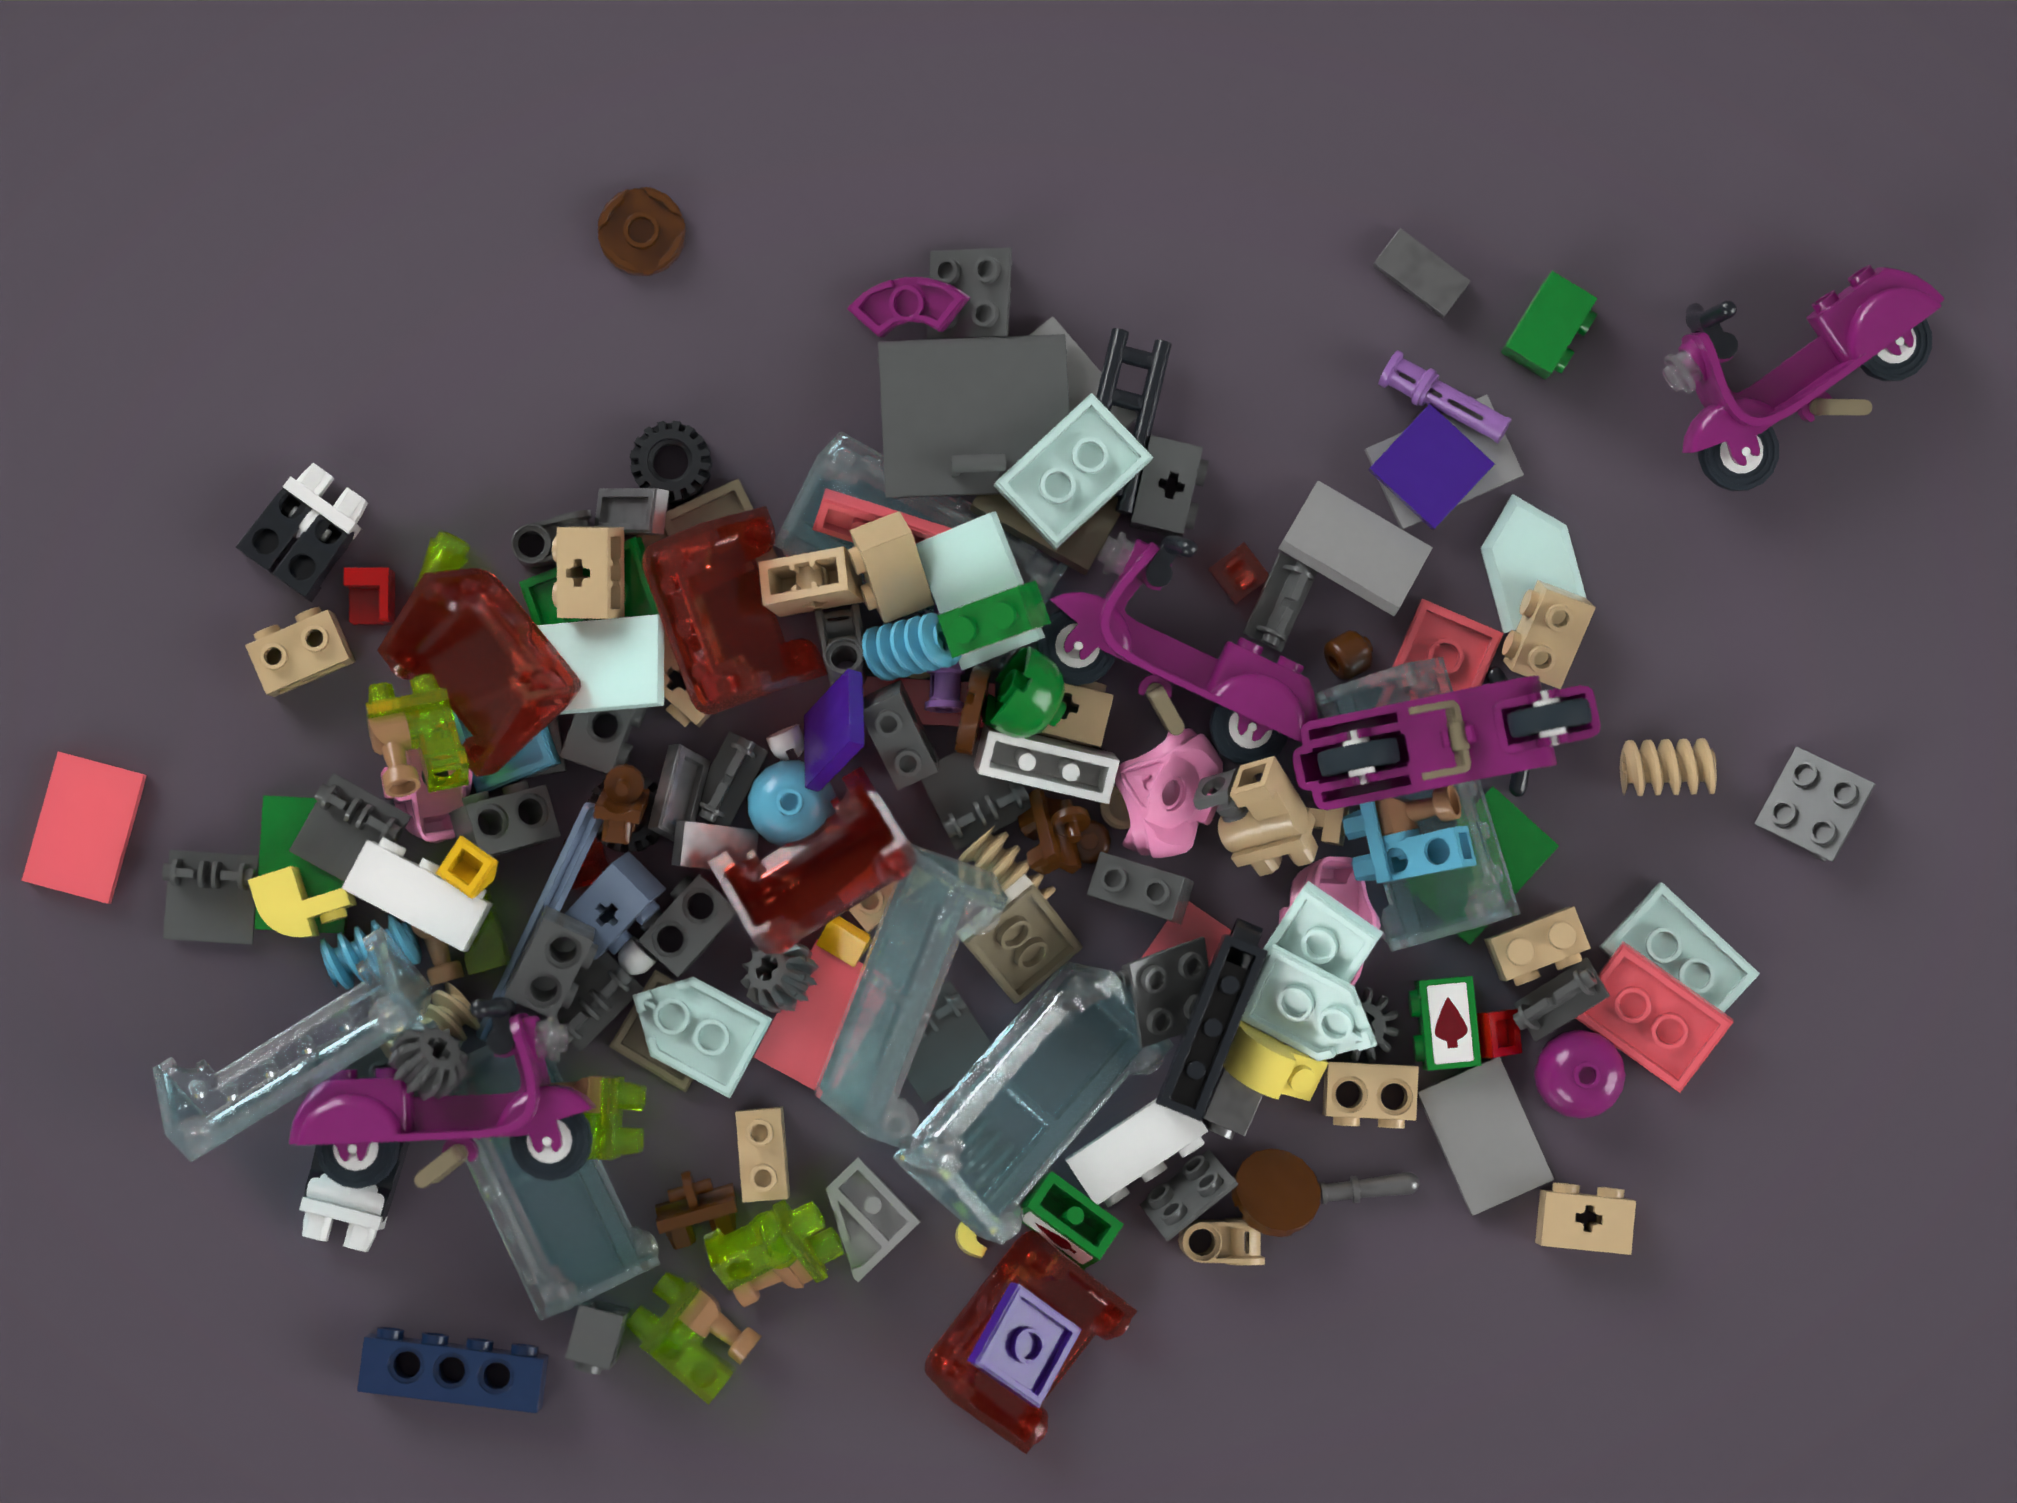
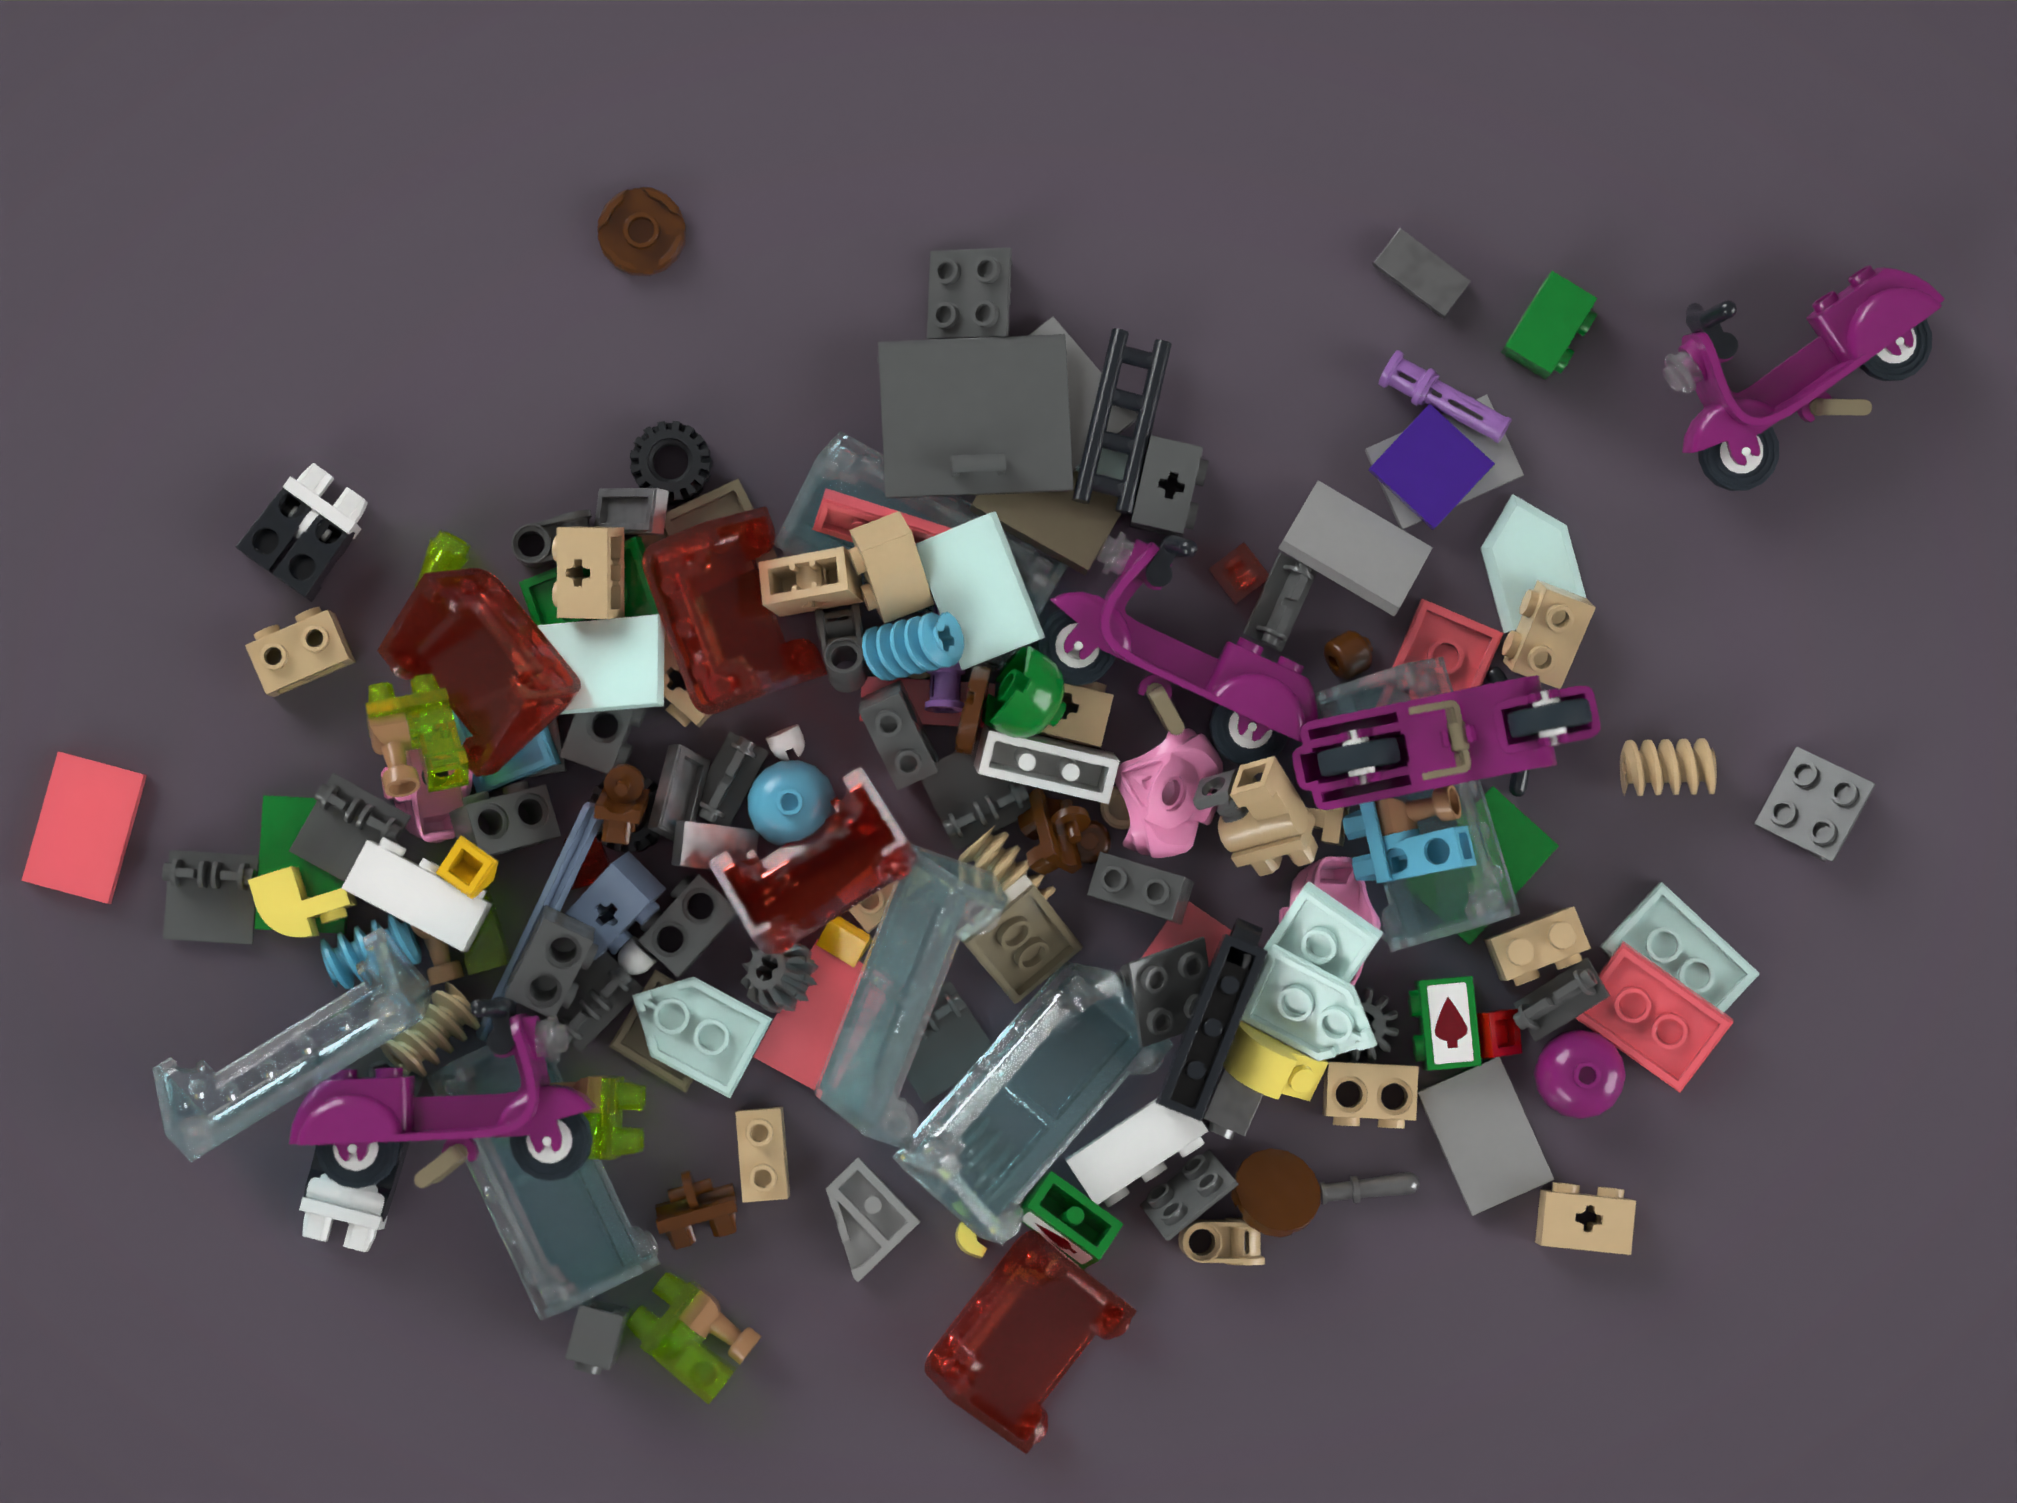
red panel [344,567,395,625] -> none
dark blue brick [357,1327,549,1413] -> none
dark grey gear [387,1020,470,1101] -> none
clear neon green hips [703,1199,844,1308] -> none
dark purple tile [804,668,865,792] -> none
magenta tile [847,277,971,338] -> none
green brick [937,581,1051,658] -> none
tile [967,1282,1082,1408] -> none
light aqua tile [993,393,1153,550] -> none

